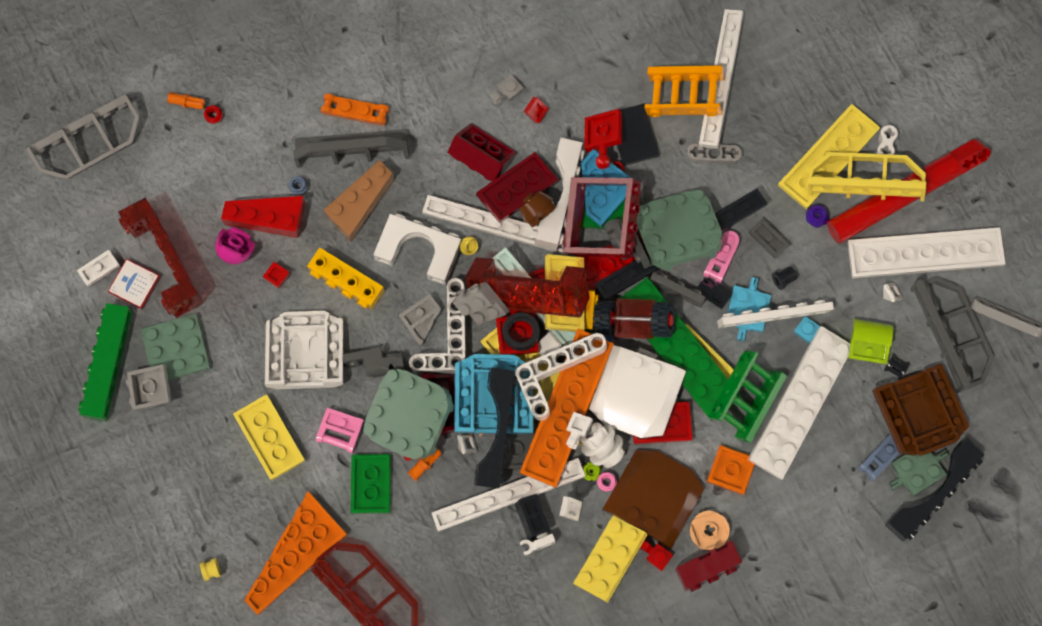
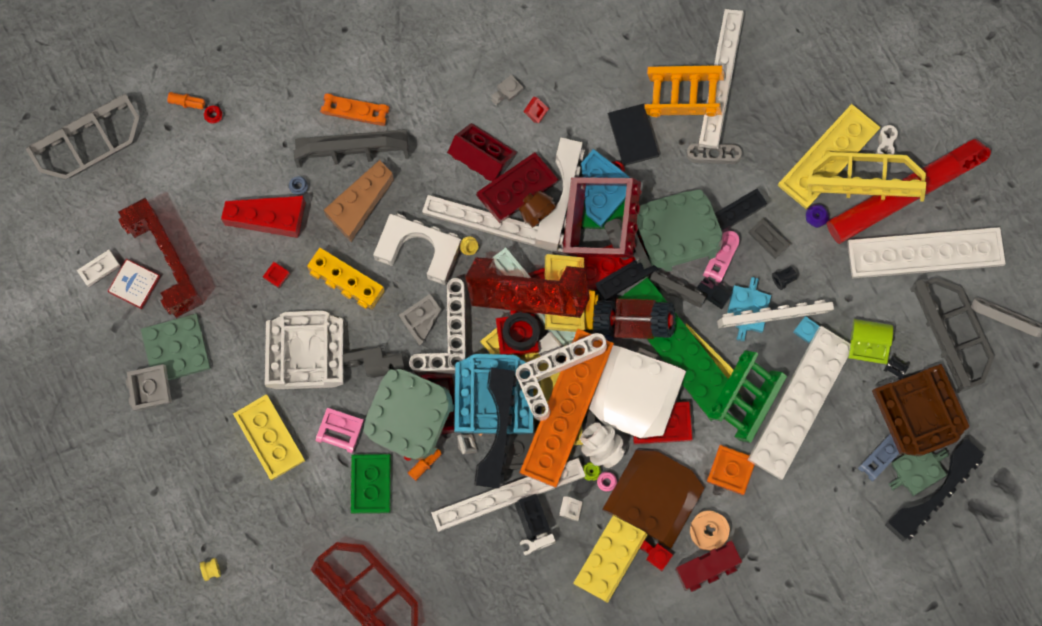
green brick [78,303,132,422] -> none
dark pink cylinder [215,227,255,265] -> none
orange wing [244,491,347,615] -> none
light grey plate [452,282,509,325] -> none
white plate [566,412,593,450] -> none
red plate [584,109,622,169] -> none
white slope [883,283,903,302] -> none

